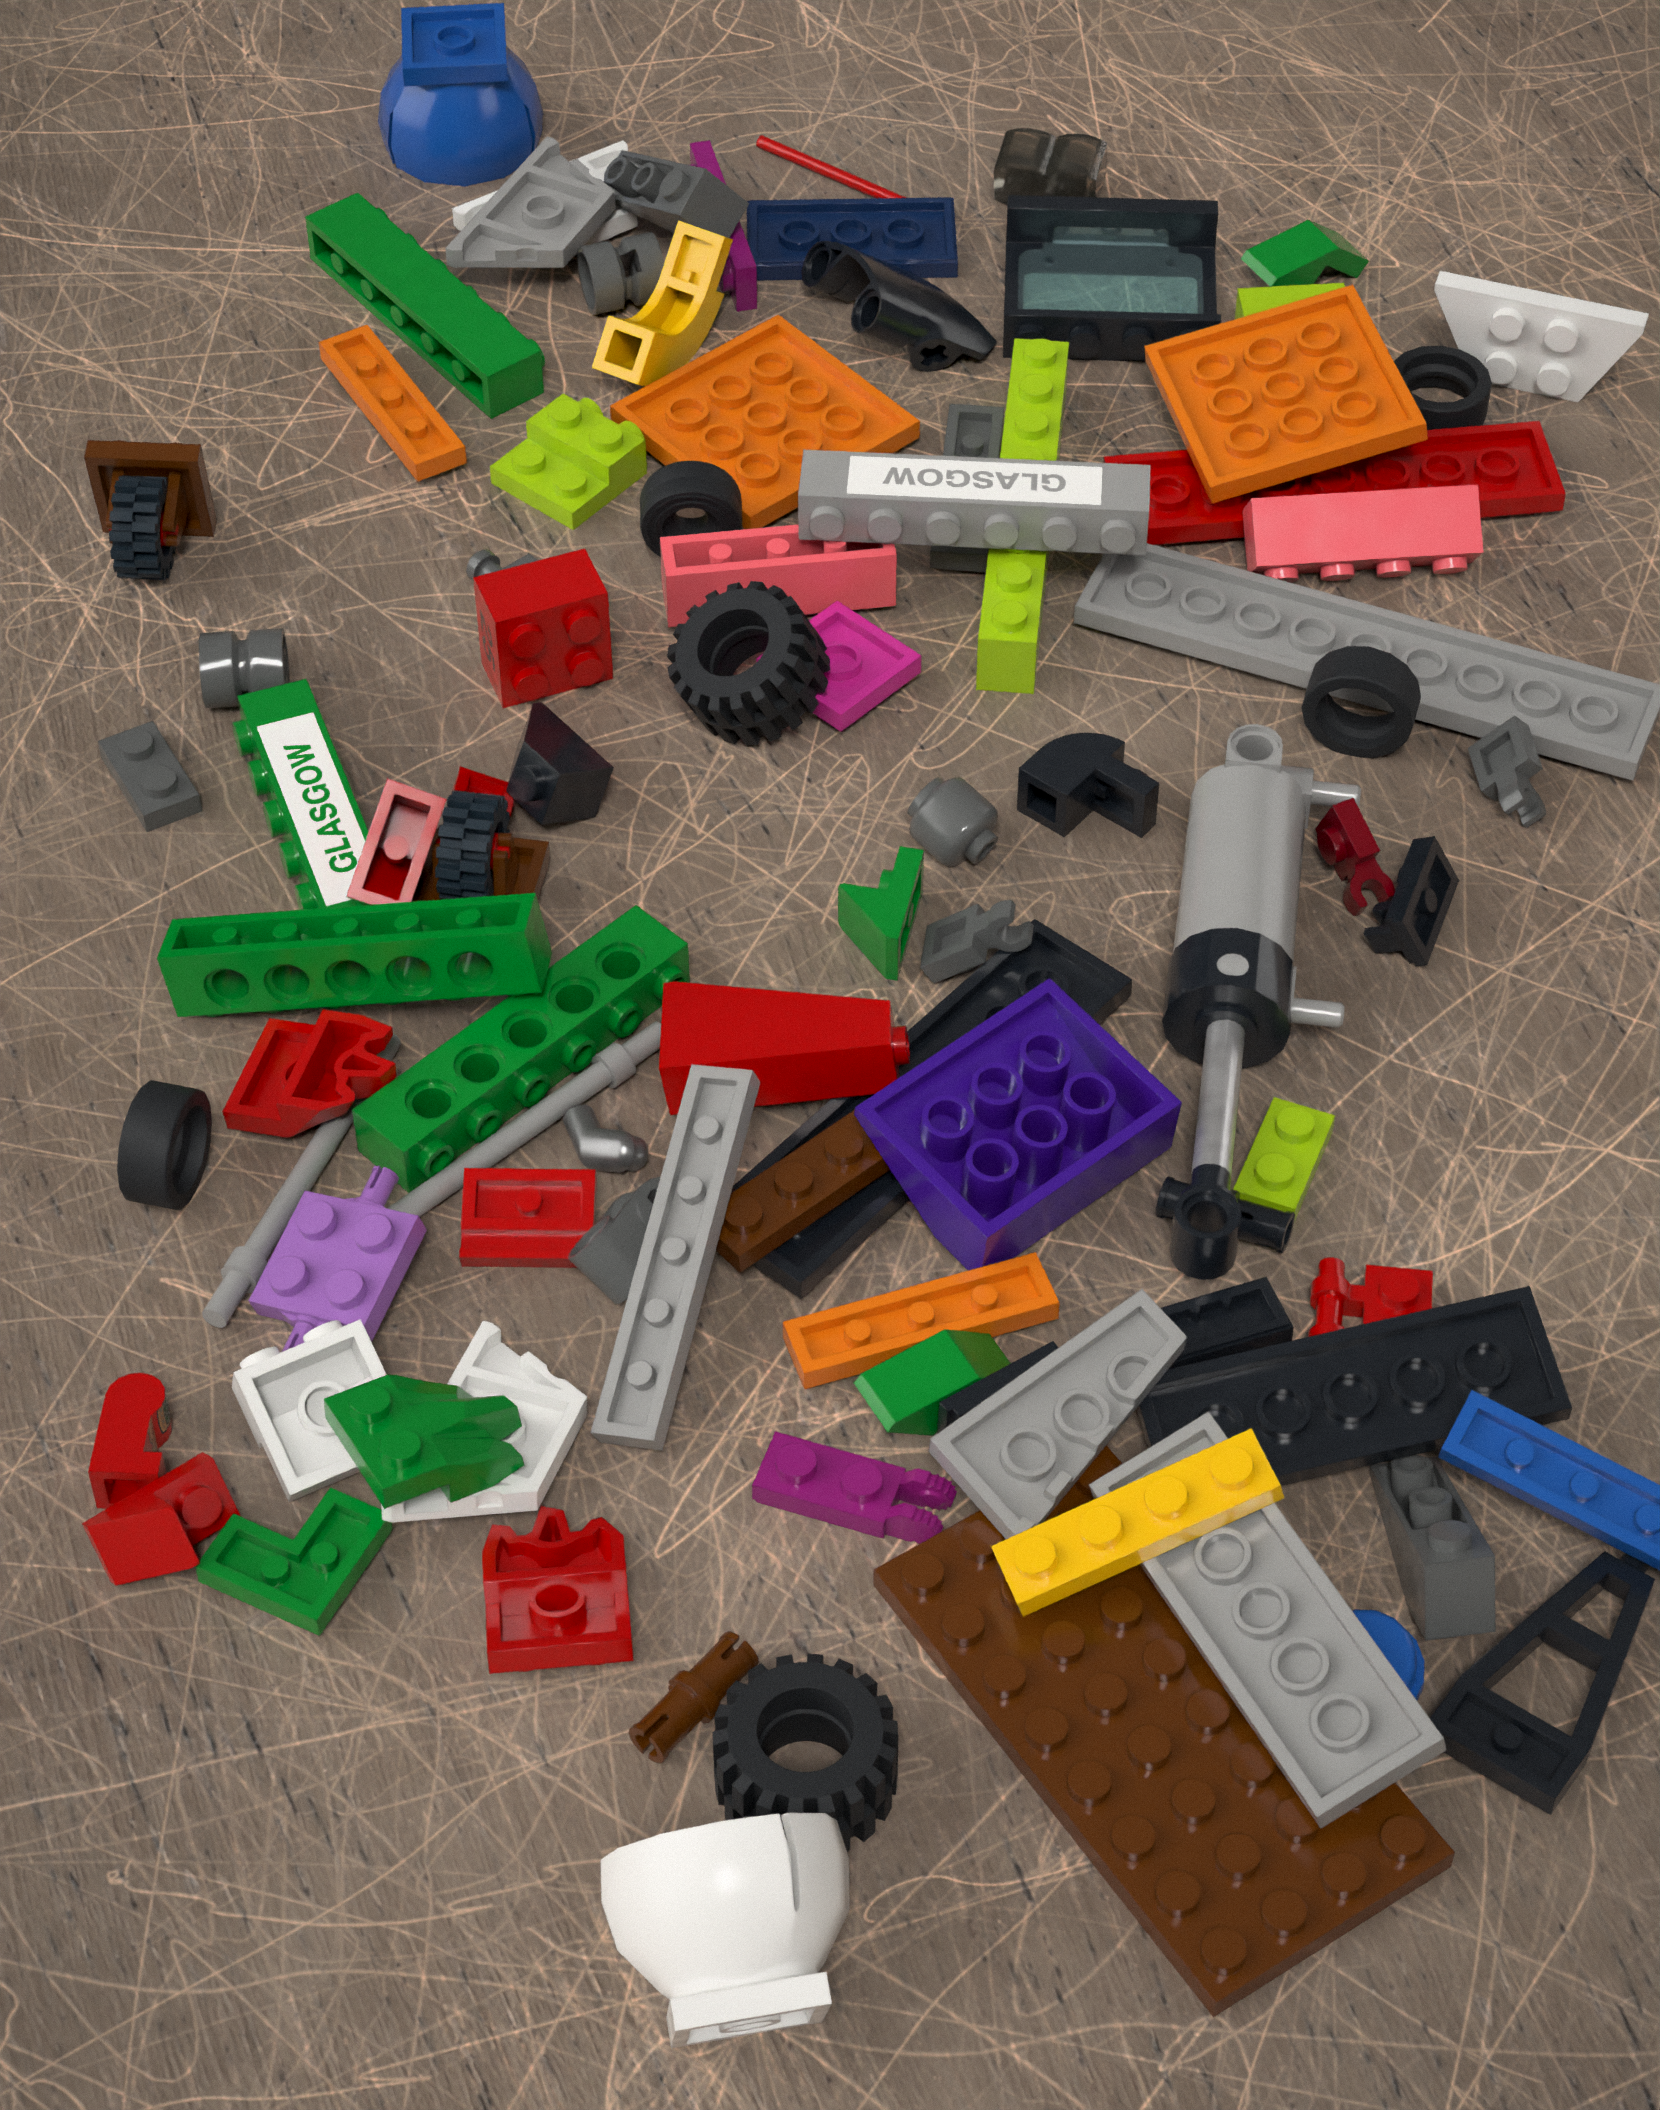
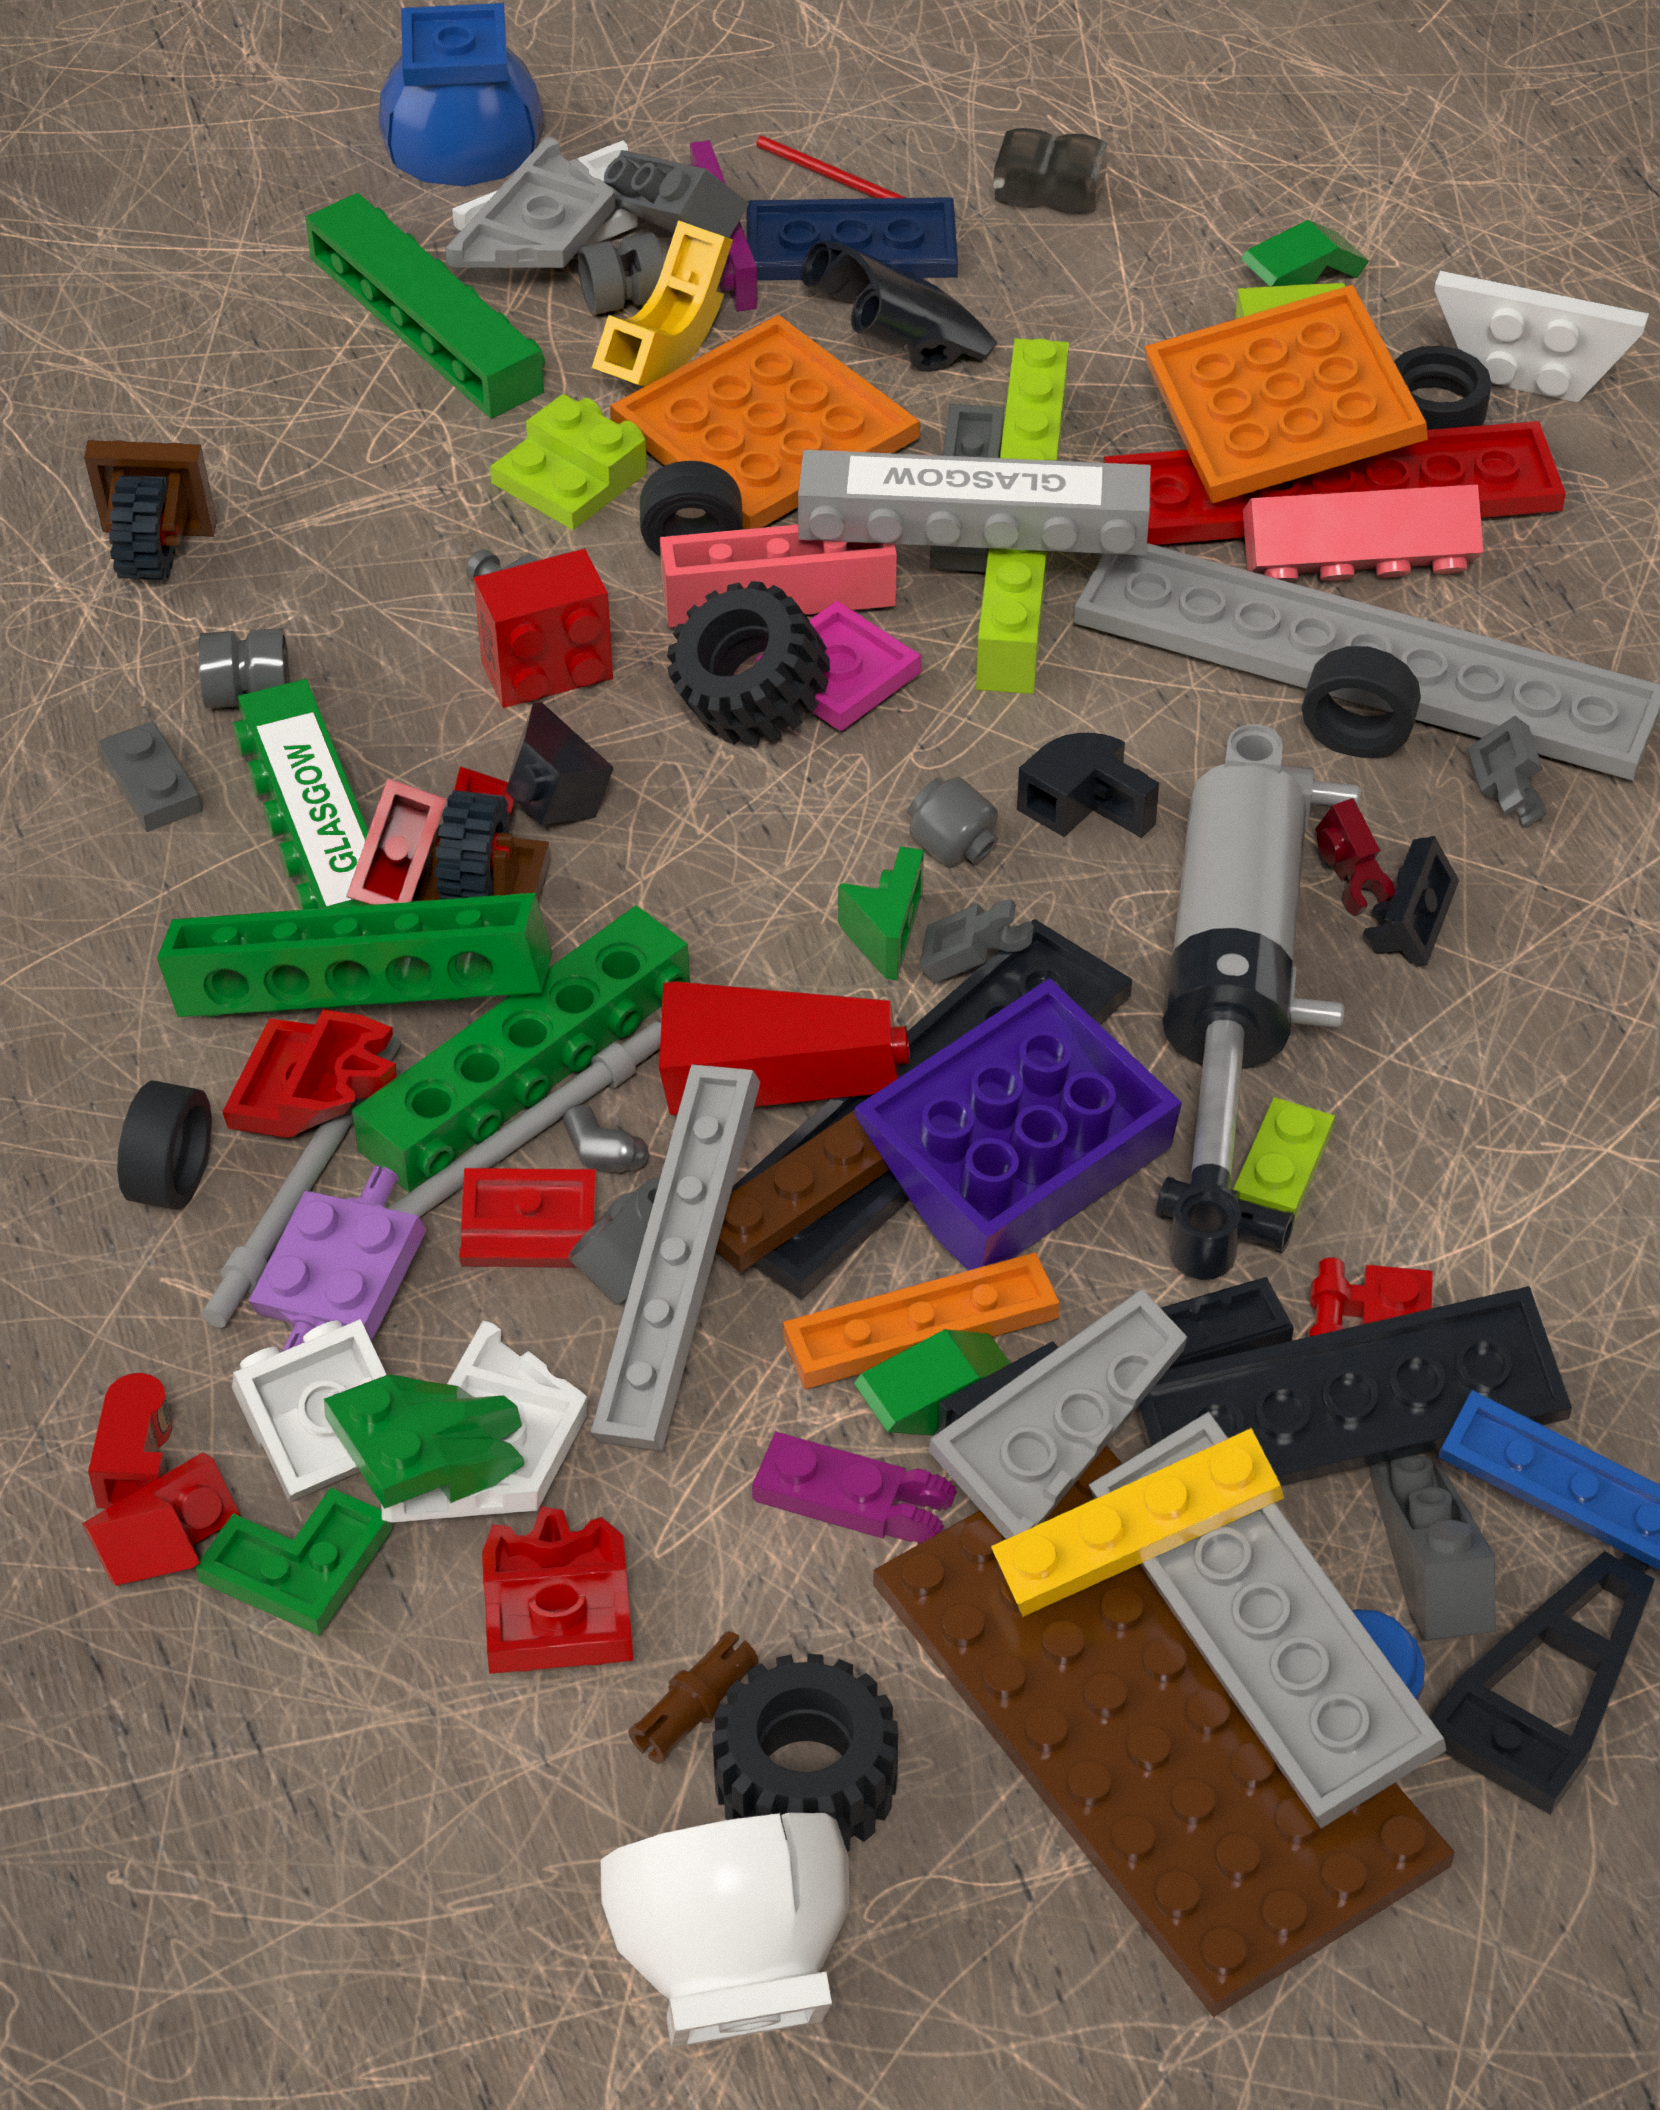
orange plate [319,325,467,482] -> none
panel [1003,195,1221,362] -> none

